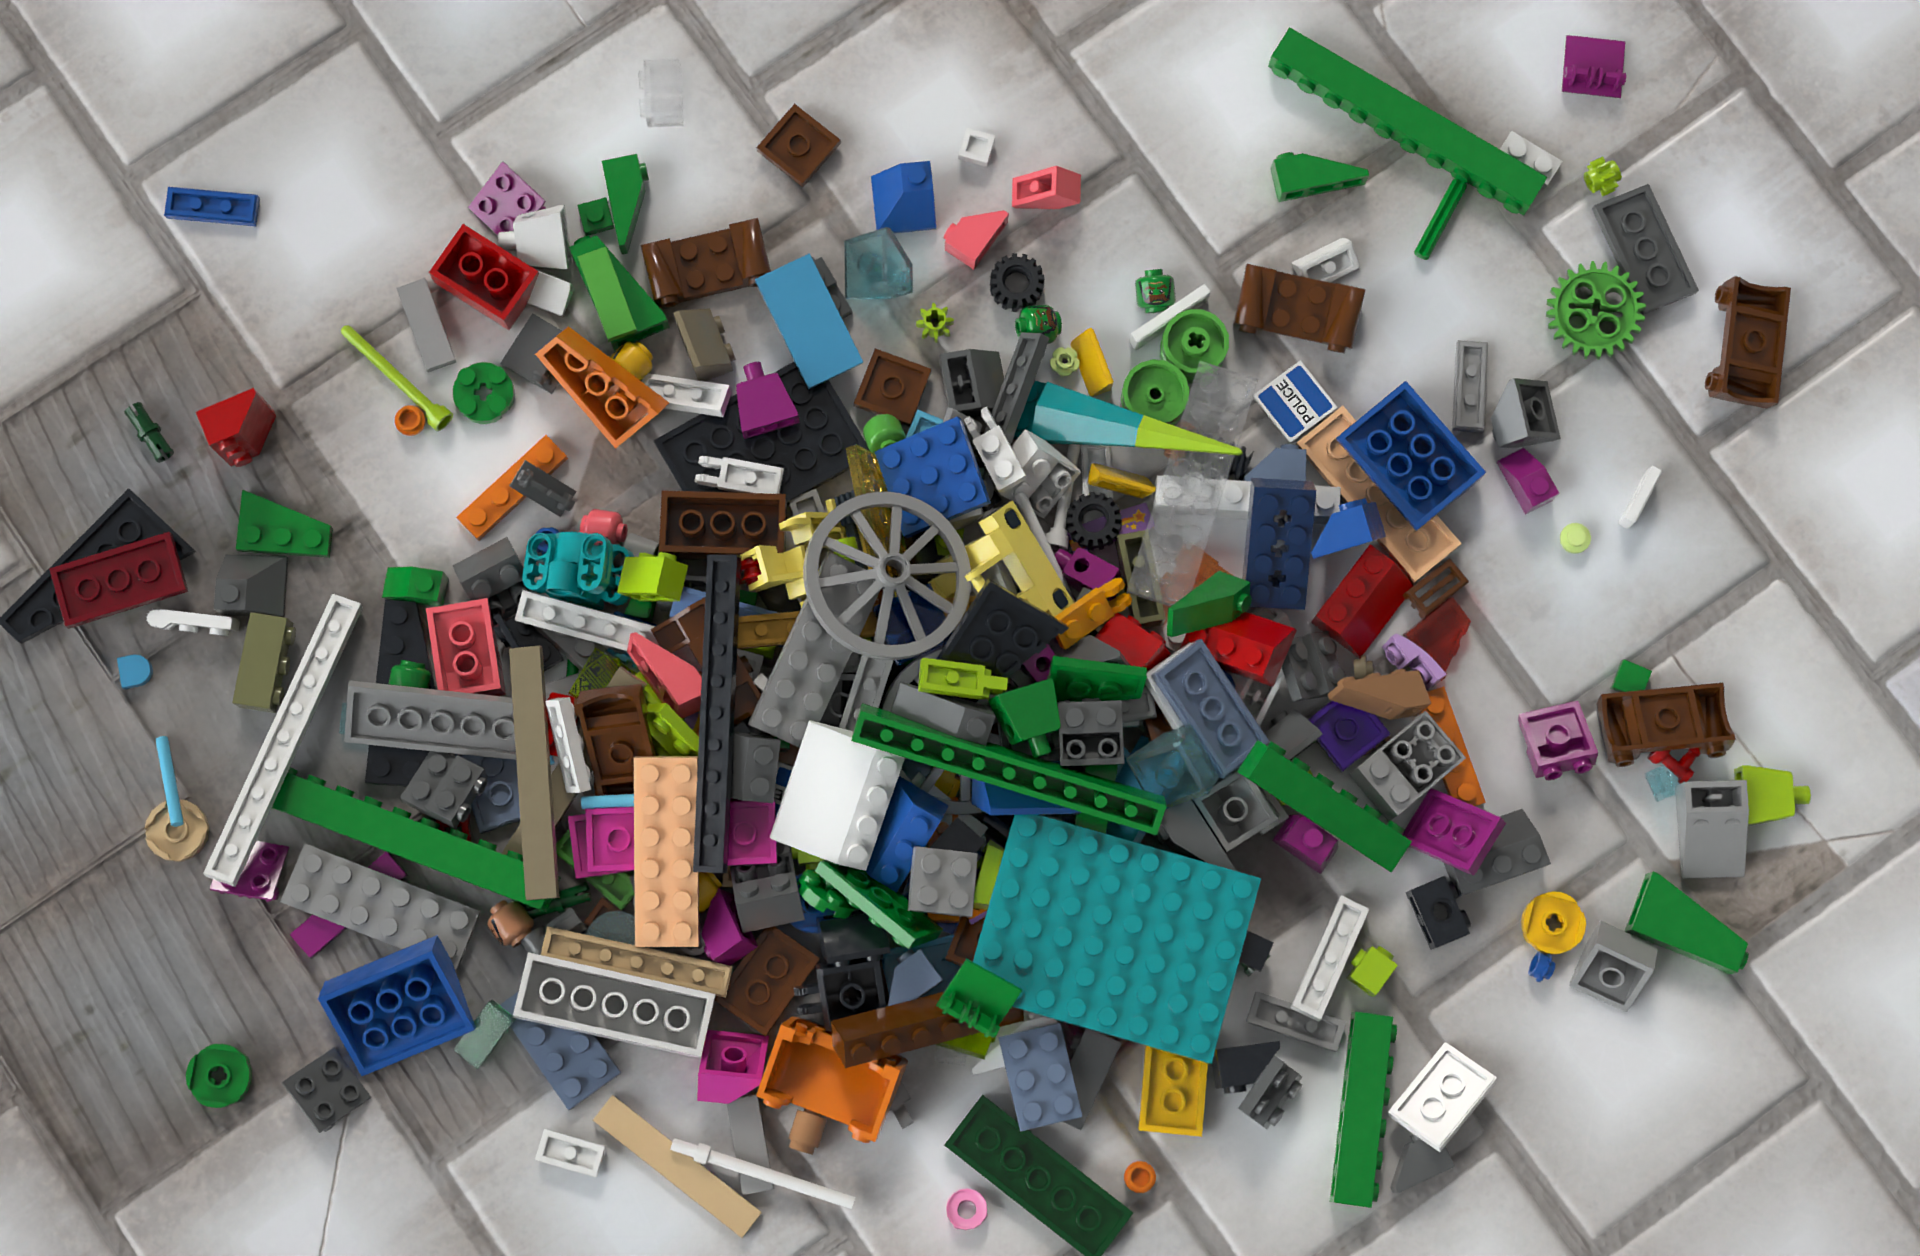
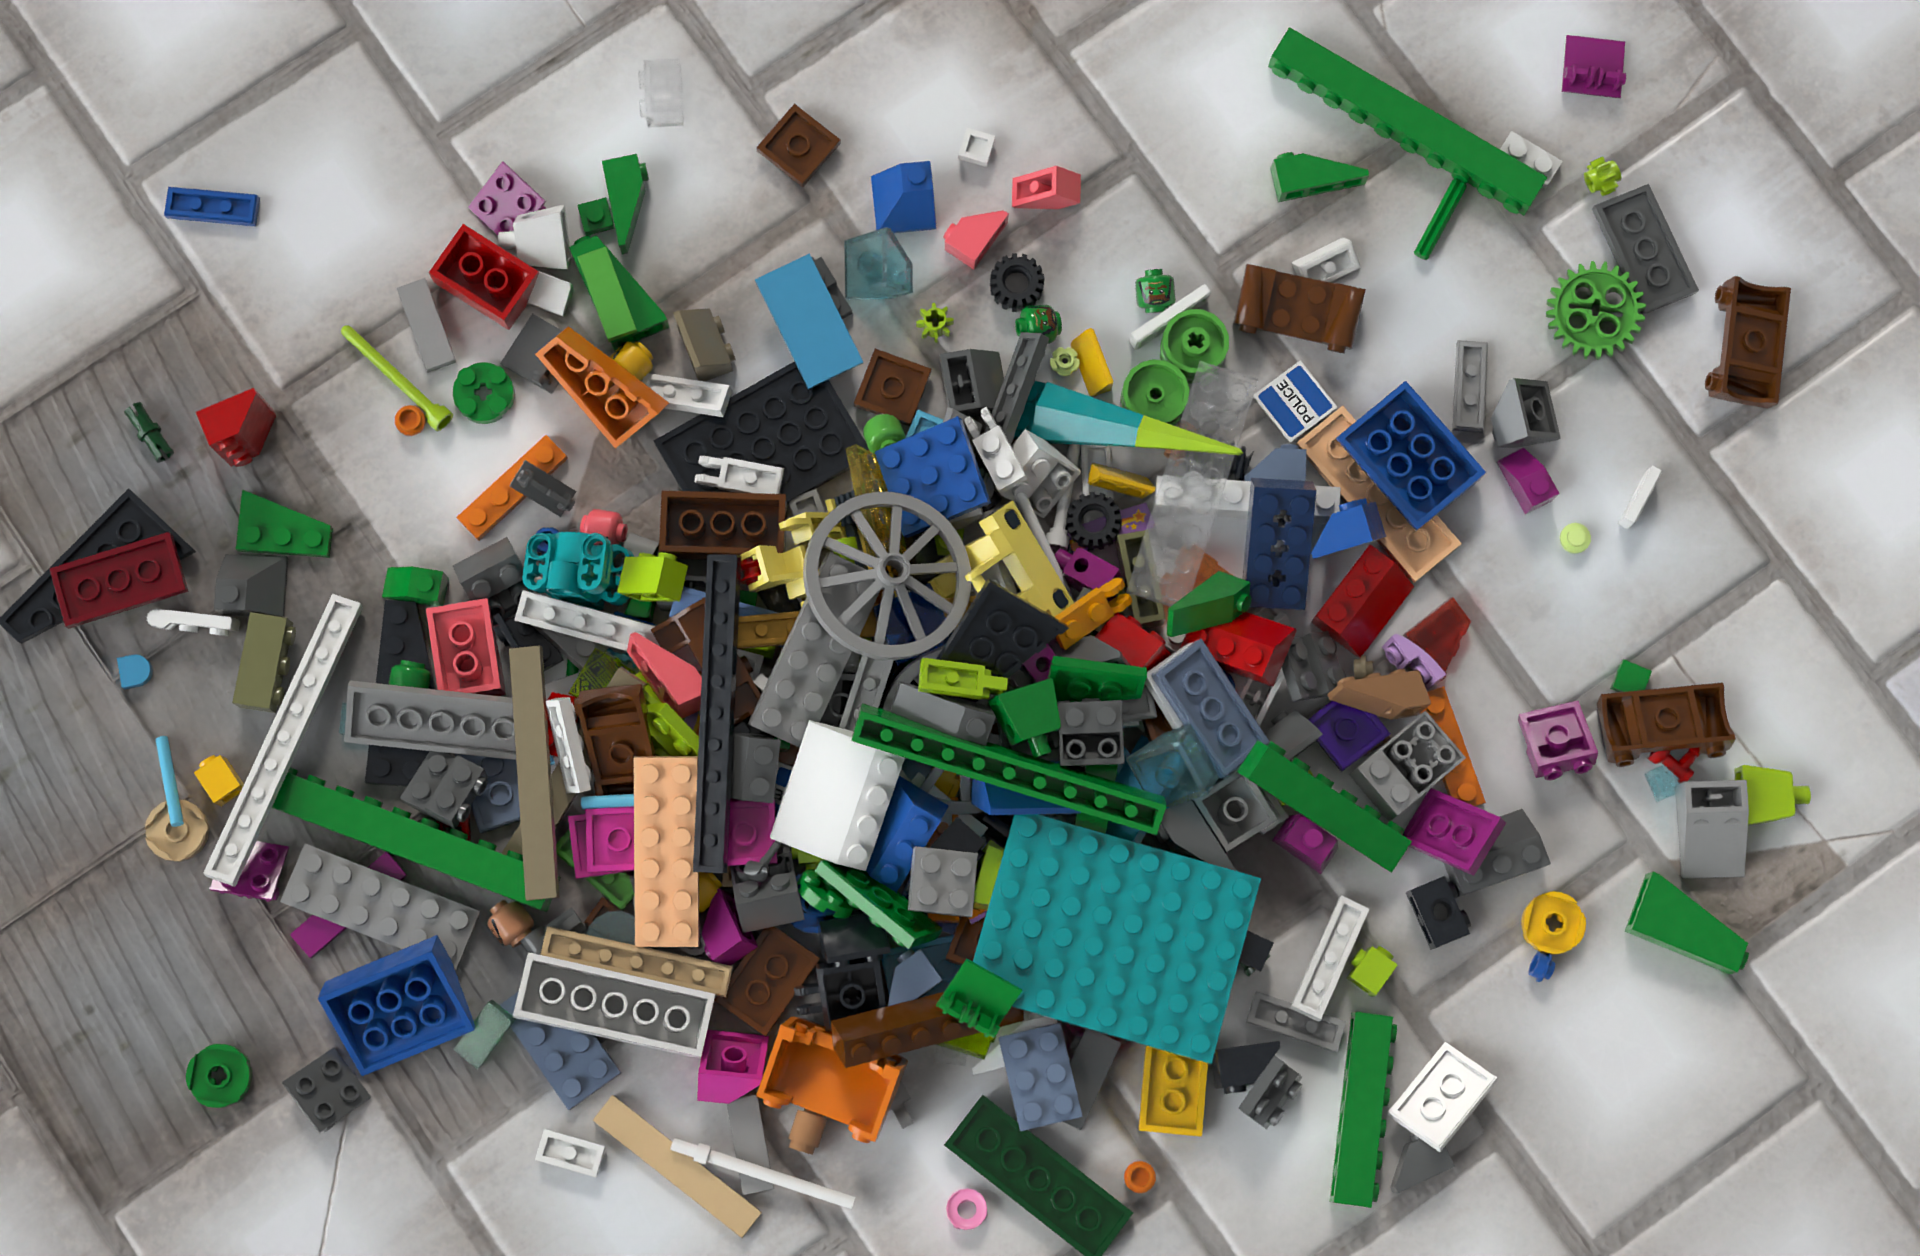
dark green pin [526,882,592,919] -> none
reddish brown piece [641,218,771,308] -> none
magenta torso [736,361,800,439] -> none
reddish brown tile [1402,558,1469,619] -> none
light grey slope [1569,921,1658,1012] -> none
none -> yellow brick [194,755,244,806]
none -> dark grey hand [744,841,781,881]

